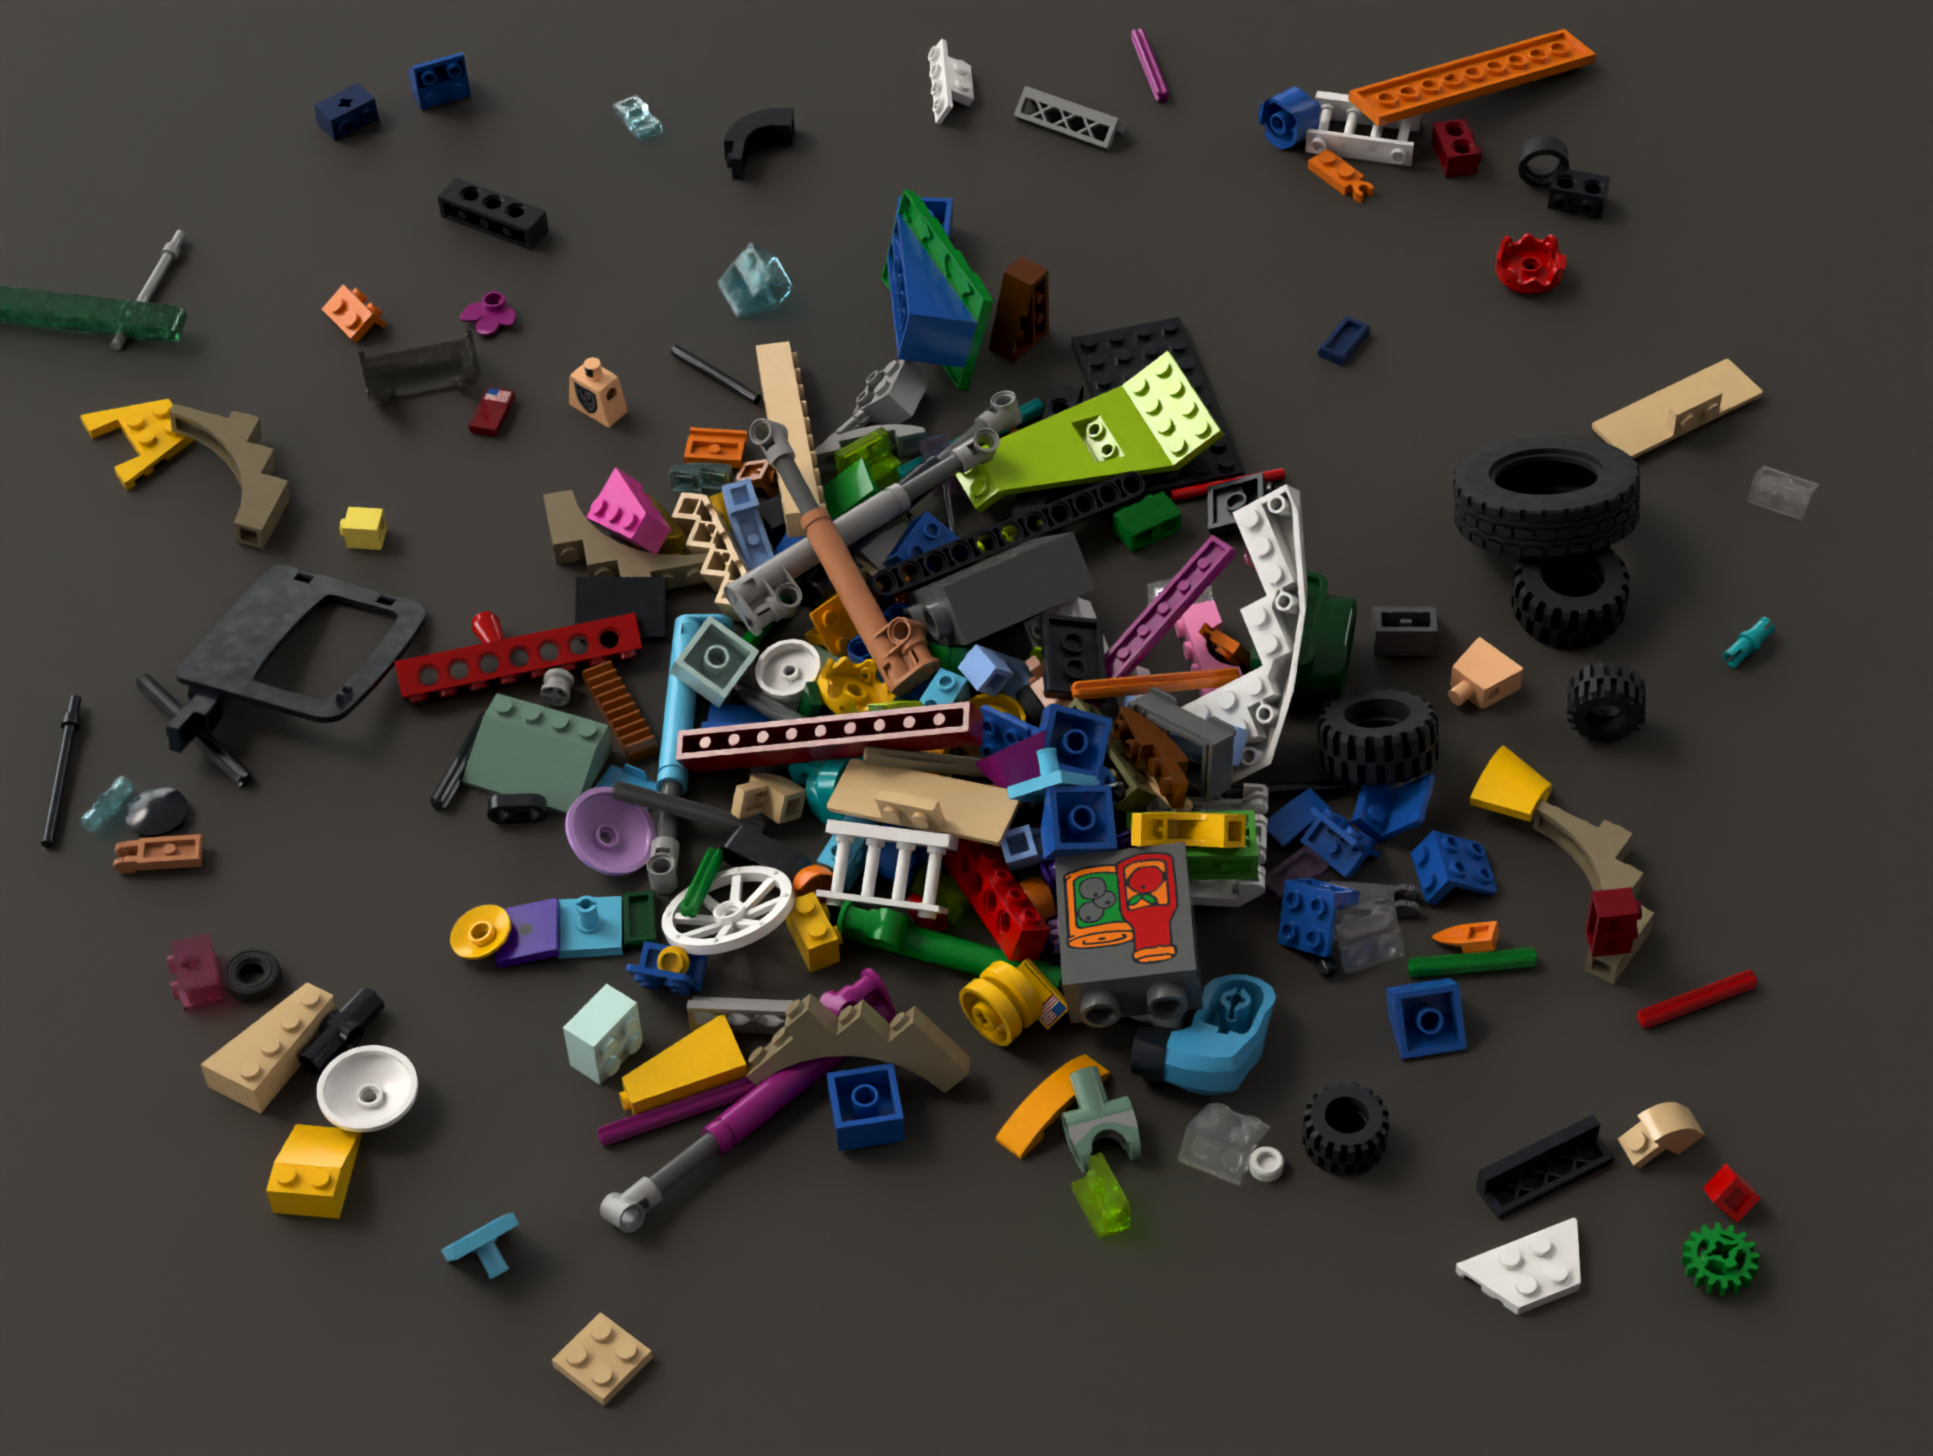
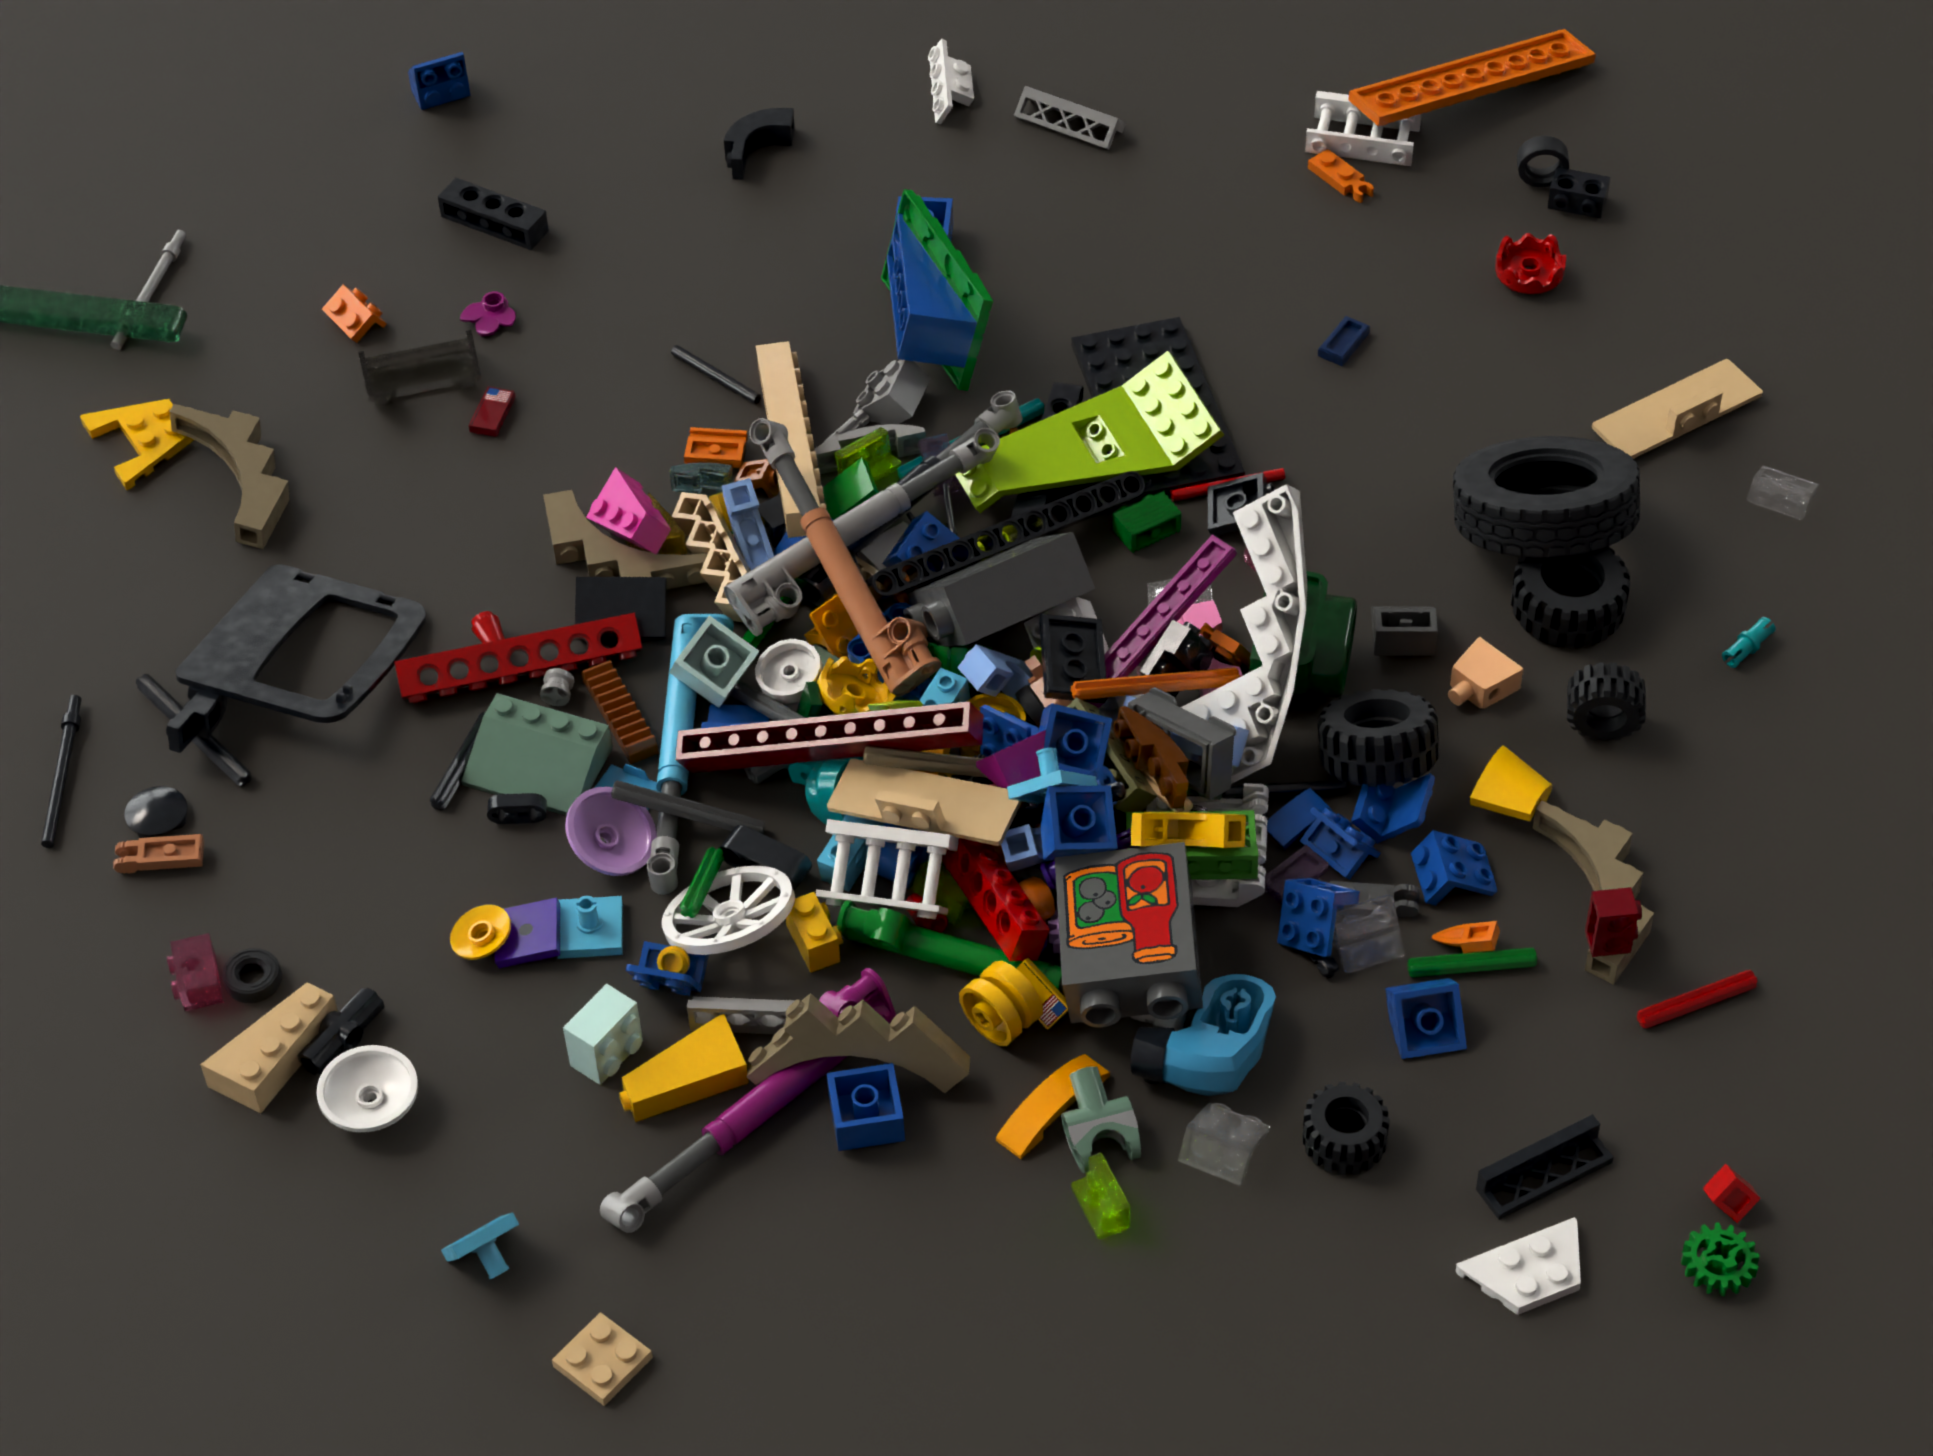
clear light blue pin [79,776,135,833] -> none
yellow slope [266,1124,362,1219] -> none
dark blue brick [314,83,379,141] -> none
light yellow brick [340,507,387,550] -> none
light nougat torso [569,357,628,428] -> none
magenta axle [597,1077,757,1146] -> none
clear light blue slope [613,95,663,141] -> none
dark green tile [623,890,657,951] -> none
clear light blue slope [717,243,794,319] -> none
tan brick [731,773,806,824] -> none
orange hair [792,864,833,907] -> none
reddish brown wedge [989,256,1049,363] -> none
magenta axle [1131,28,1169,102] -> none
white tile [1249,1147,1284,1182] -> none
blue brick [1258,86,1321,149] -> none
dark red brick [1431,119,1482,178] -> none
tan brick [1618,1102,1705,1169] -> none
none -> black plate [1139,620,1215,698]

